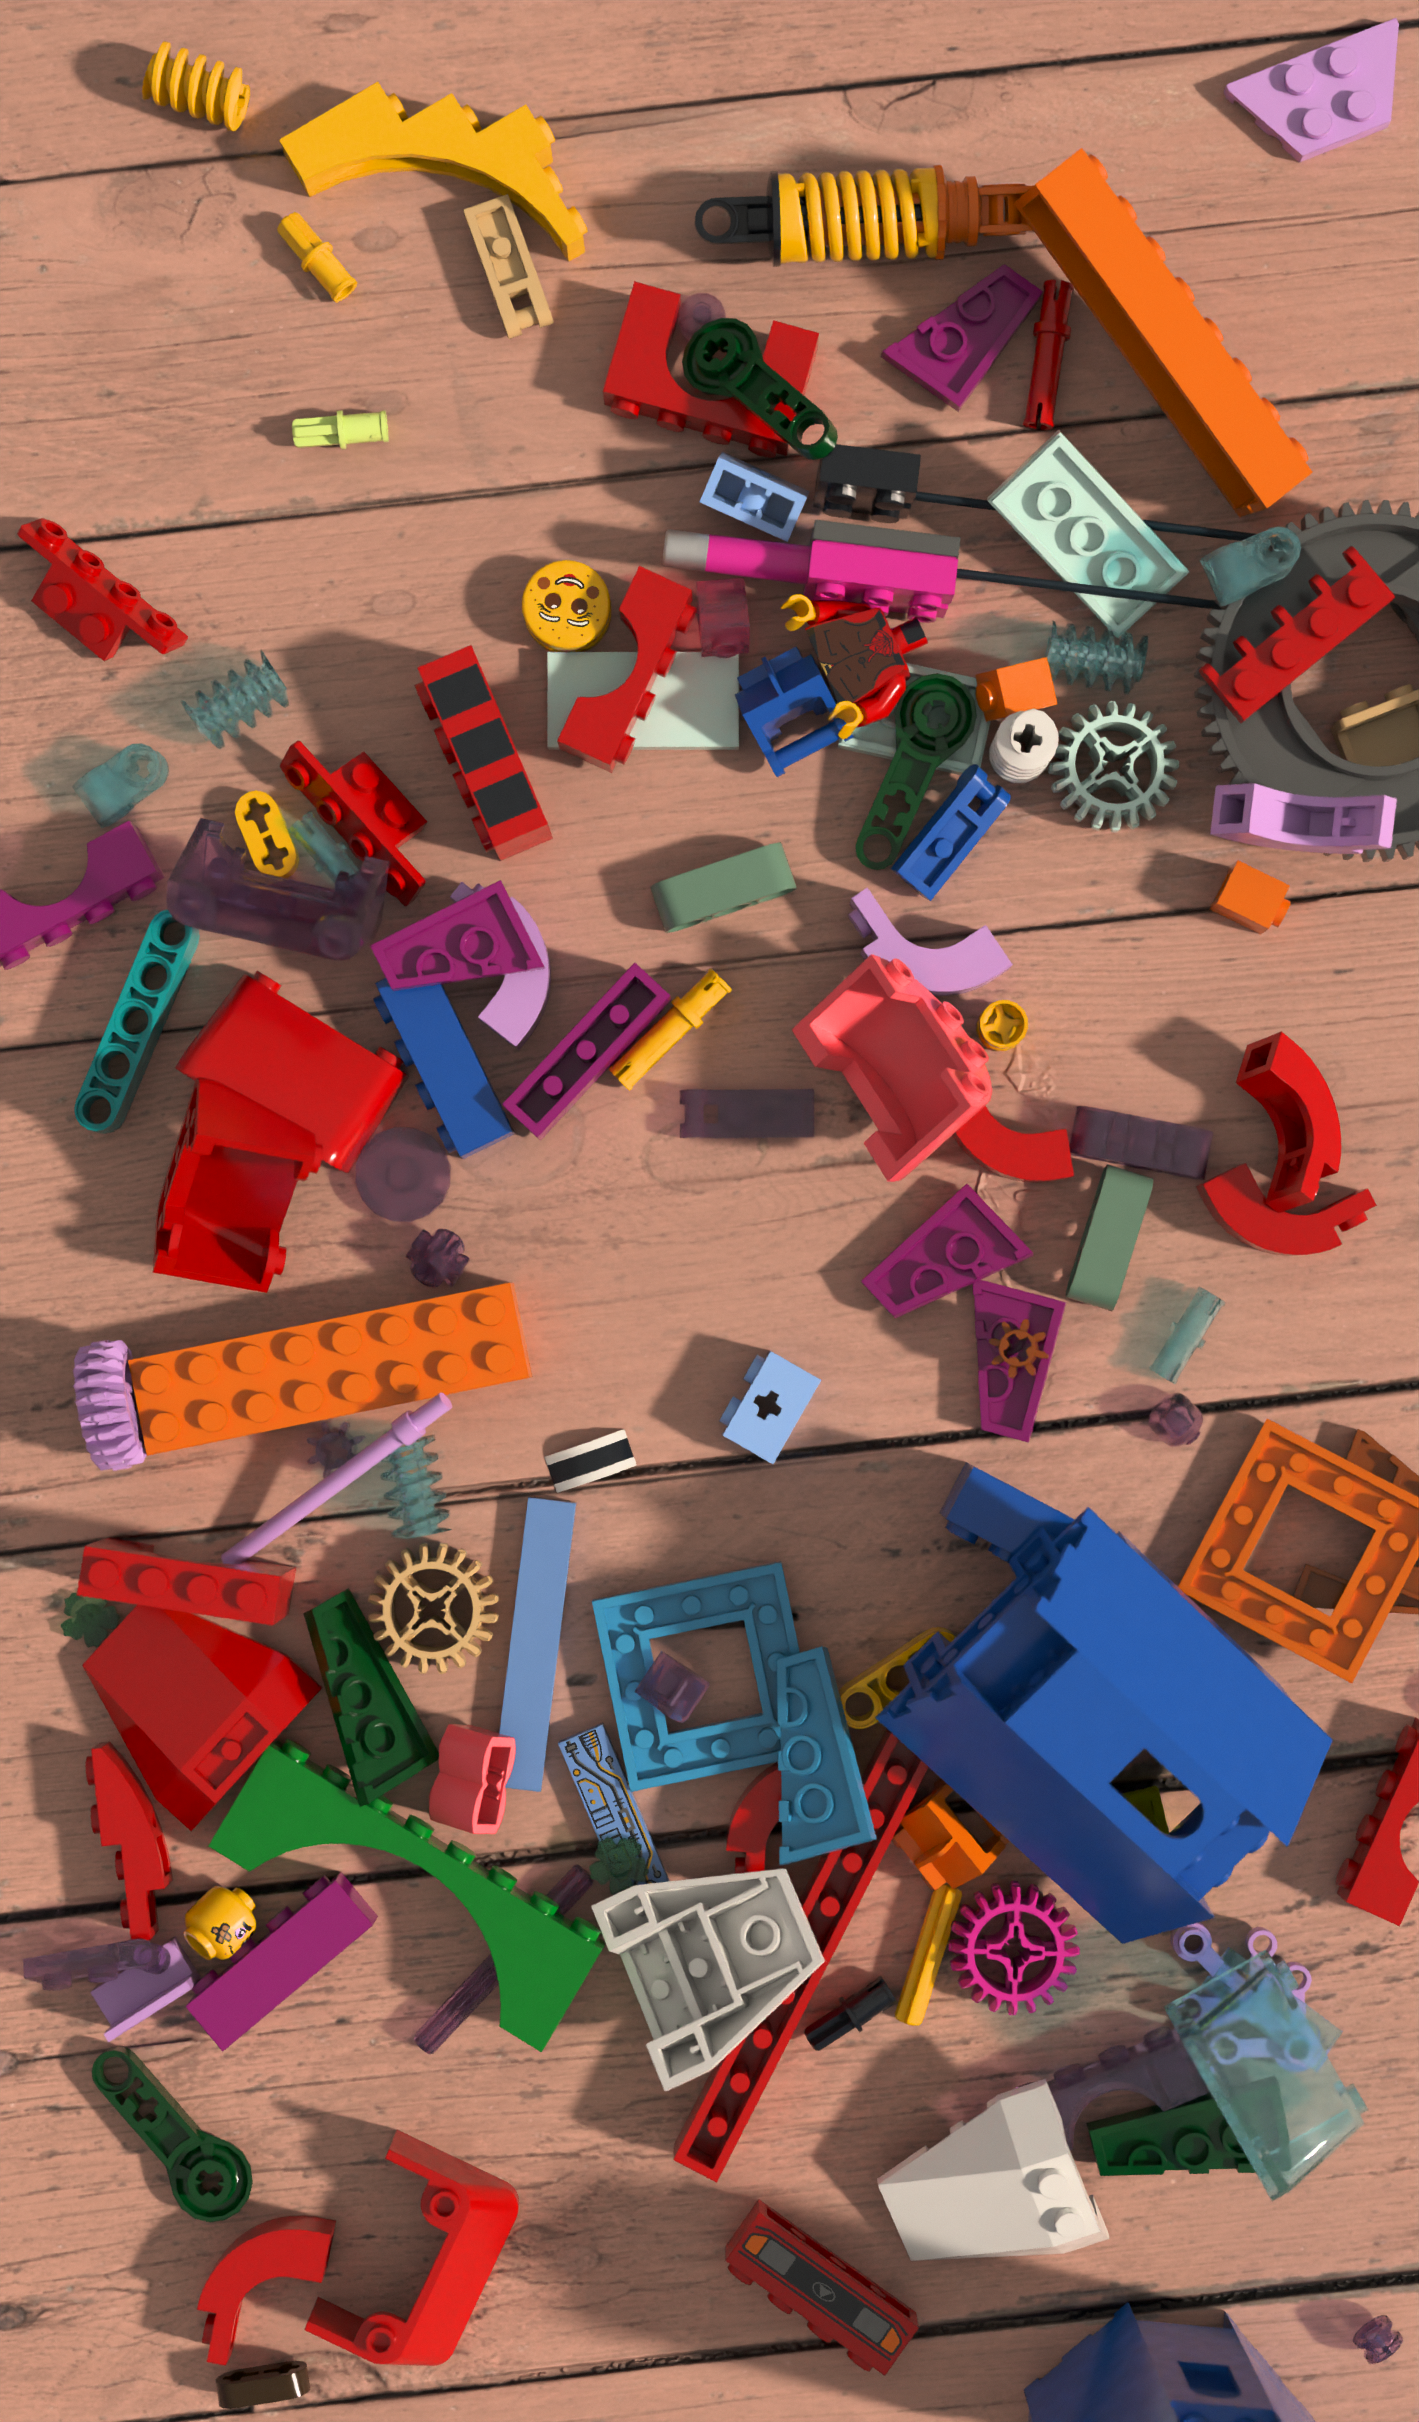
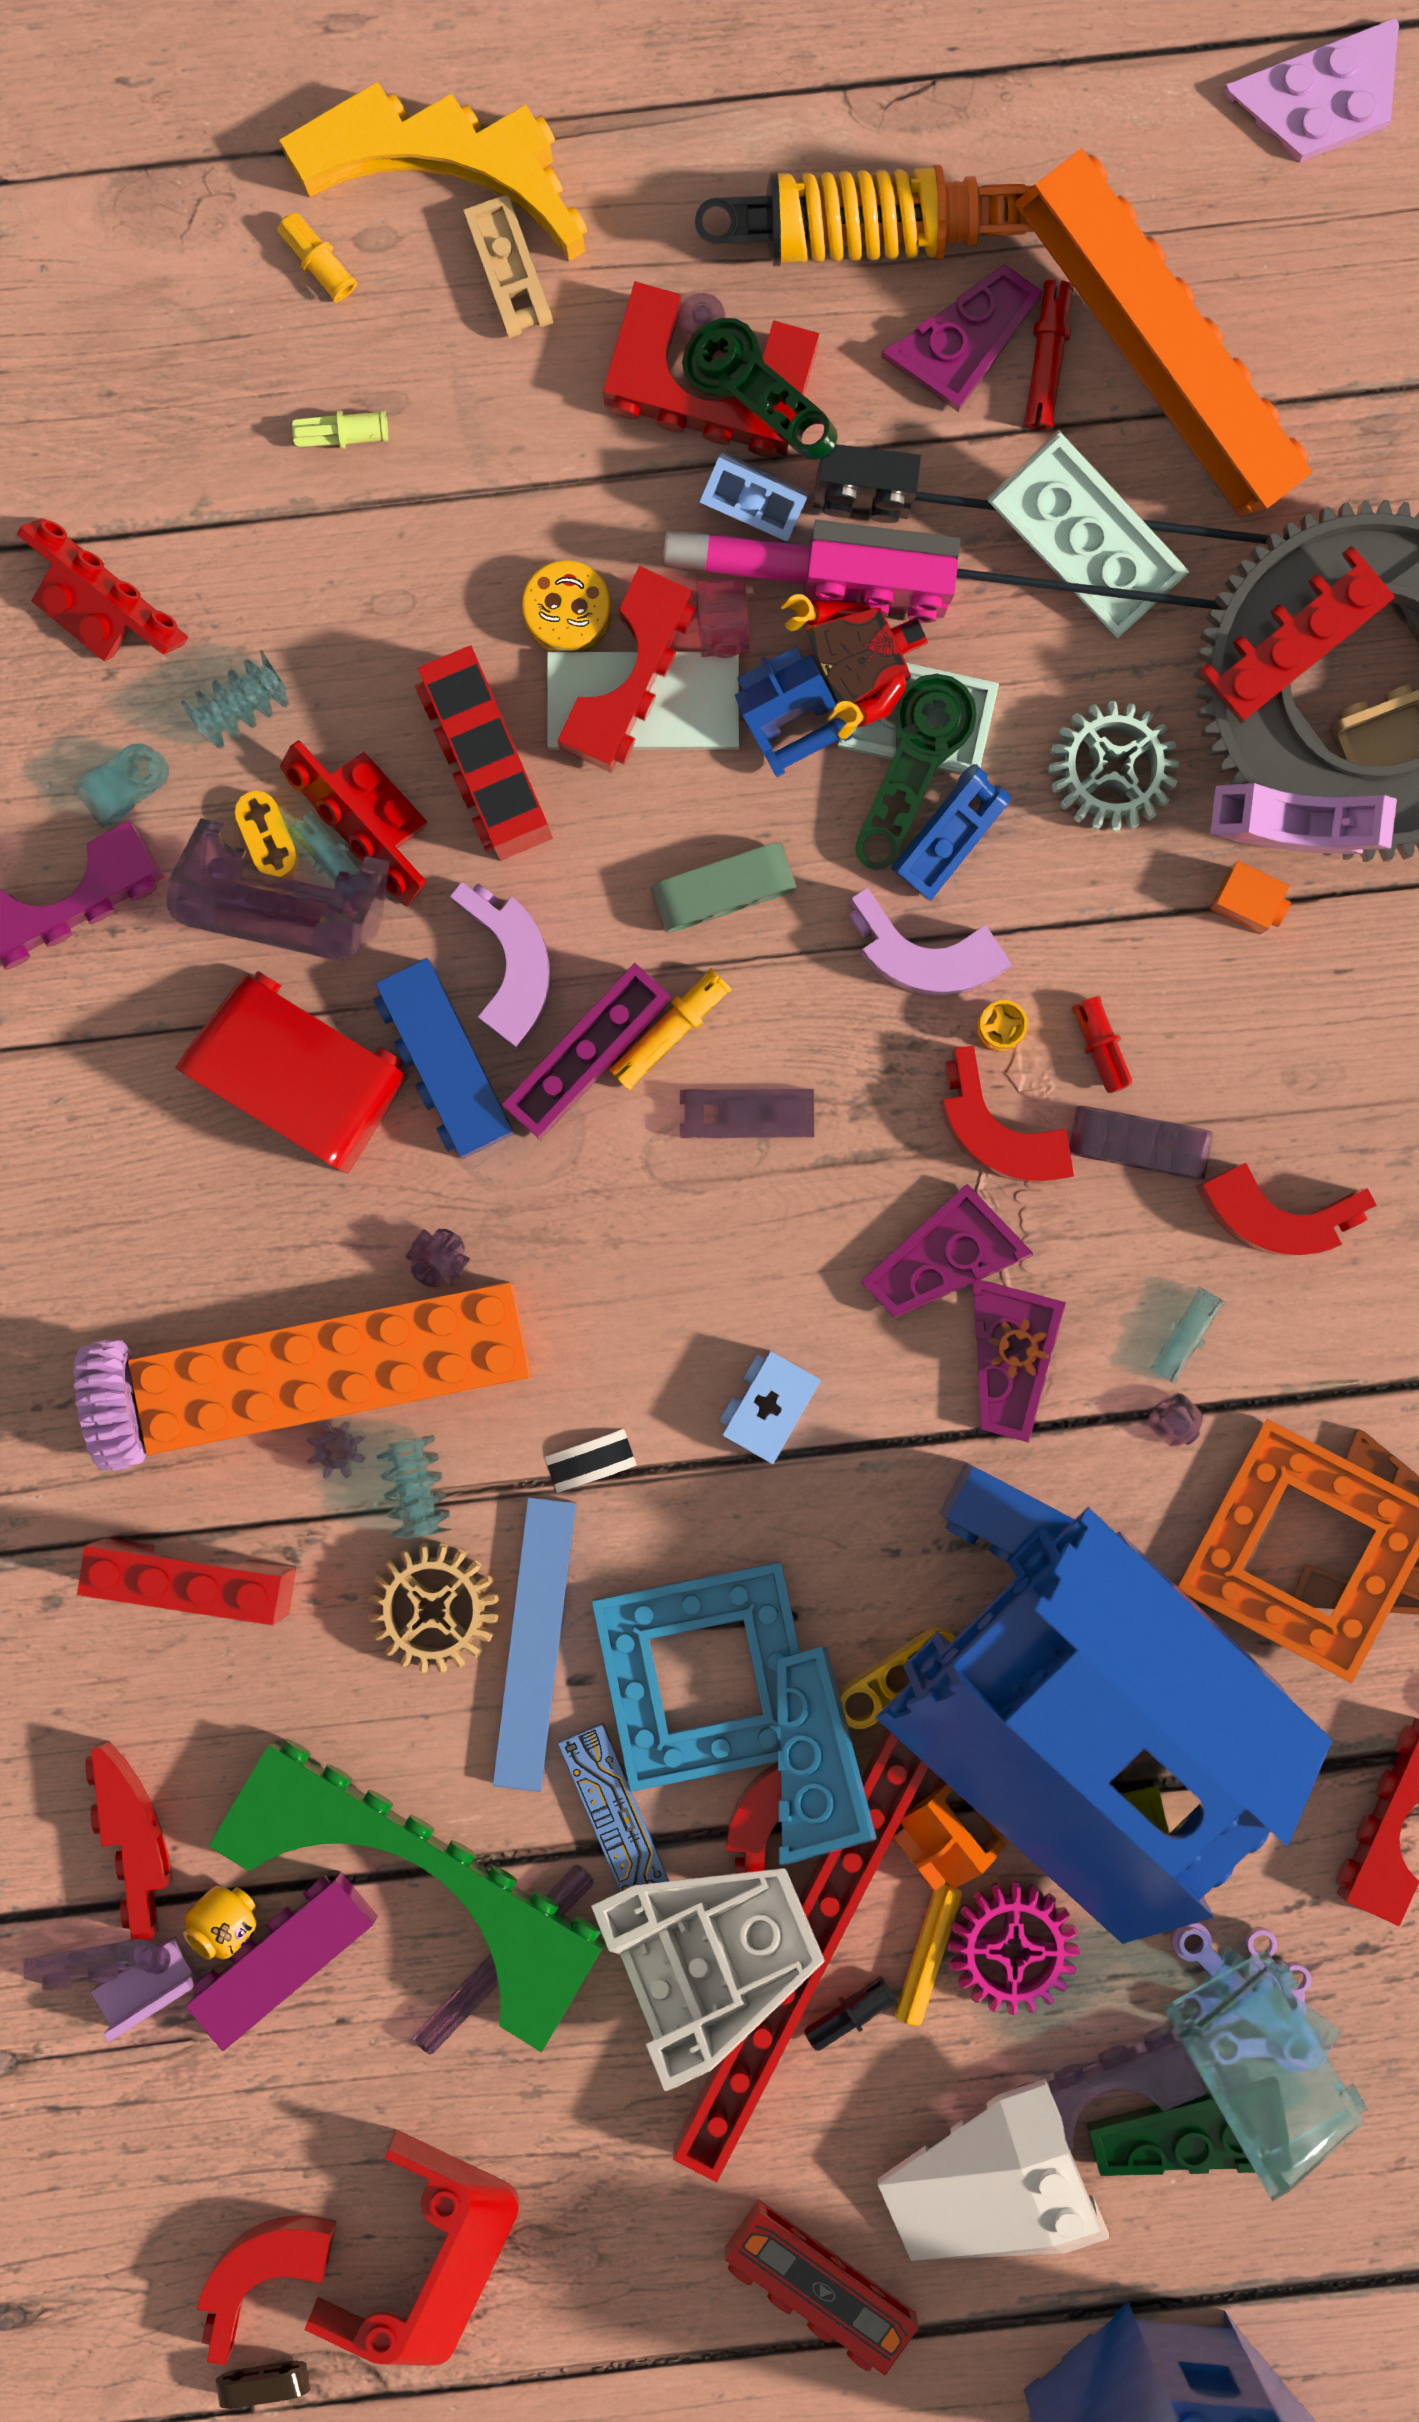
clear green plant [61,1592,121,1648] -> none
teal beam [74,909,200,1134] -> none
red wedge [82,1605,323,1832] -> none
dark green beam [92,2046,253,2222] -> none
yellow piece [142,41,250,131] -> none
red windscreen [153,1077,323,1293] -> none
lavender bar [221,1392,452,1564] -> none
dark green wing [303,1588,439,1807] -> none
clear purple tile [355,1127,452,1222] -> none
magenta wing [370,880,545,991] -> none
coral brick [429,1724,516,1834] -> none
clear green plant [589,1837,649,1895] -> none
clear purple slope [635,1651,710,1723] -> none
coral cylinder [792,954,992,1182] -> none
orange brick [975,657,1058,722] -> none
white piece [989,708,1058,783] -> none
clear light blue piece [1045,621,1148,695] -> none
sand green beam [1065,1164,1154,1311] -> none
clear light blue piece [1200,526,1301,606] -> none
red arch [1236,1031,1341,1213] -> none
clear purple bush [1353,2315,1403,2364] -> none
none -> red axle [1071,996,1132,1093]

